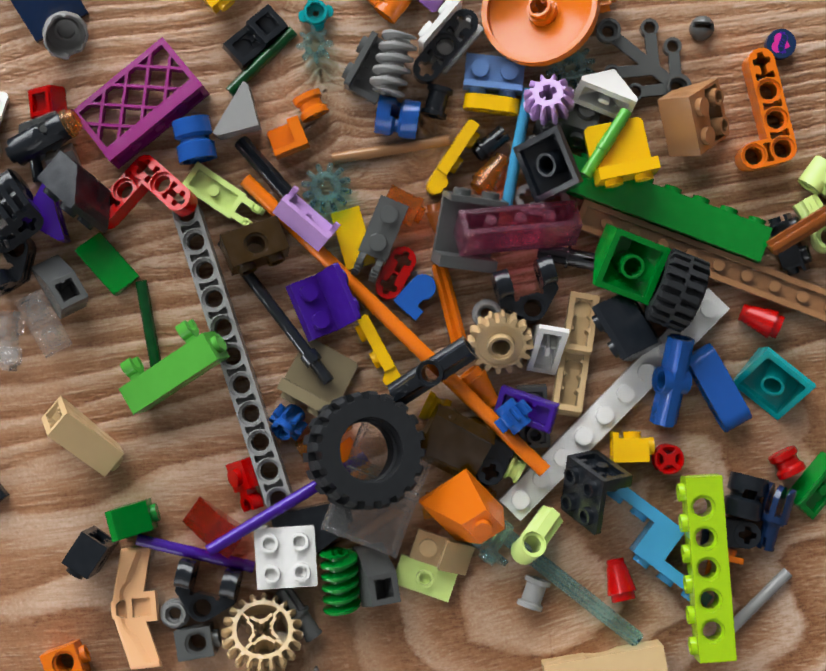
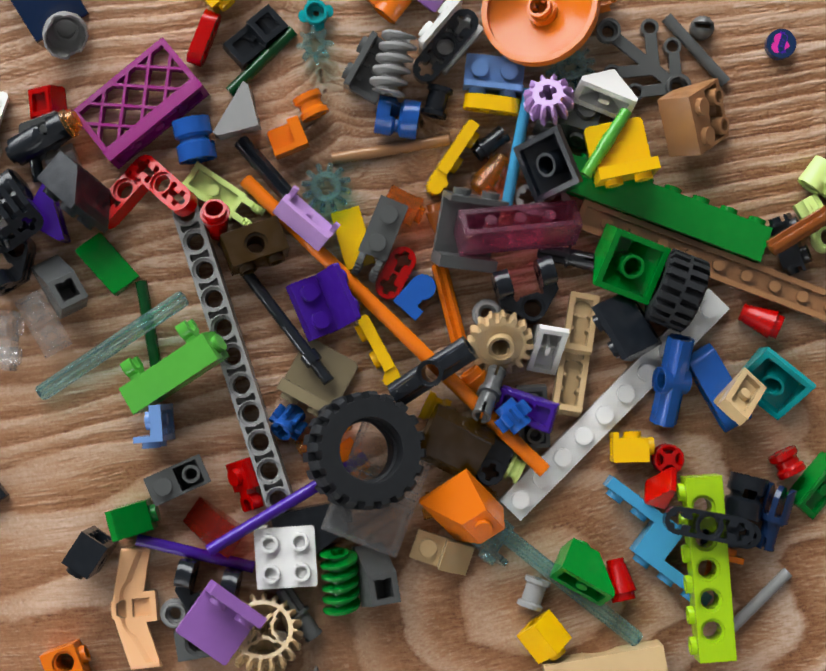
tan slope [41,395,124,477] -> none
yellowish green plate [396,554,458,602] -> none
yellowish green piece [511,505,563,565] -> none
black bracket [561,450,633,535] -> none
orange beam [735,48,797,173] -> none
none -> clear light blue axle [35,291,189,400]
none -> medium blue bracket [133,403,175,449]
none -> dark grey slope [143,454,211,507]
none -> medium lavender bracket [176,579,267,665]
none -> red beam [186,9,222,67]
none -> red cone [200,199,230,241]
none -> dark grey pin [471,365,506,423]
none -> yellow brick [516,609,572,664]
none -> green slope [549,537,616,606]
none -> red slope [644,467,677,509]
none -> dark grey bar [662,13,730,87]
none -> black beam [663,505,754,546]
none -> tan slope [713,367,767,426]

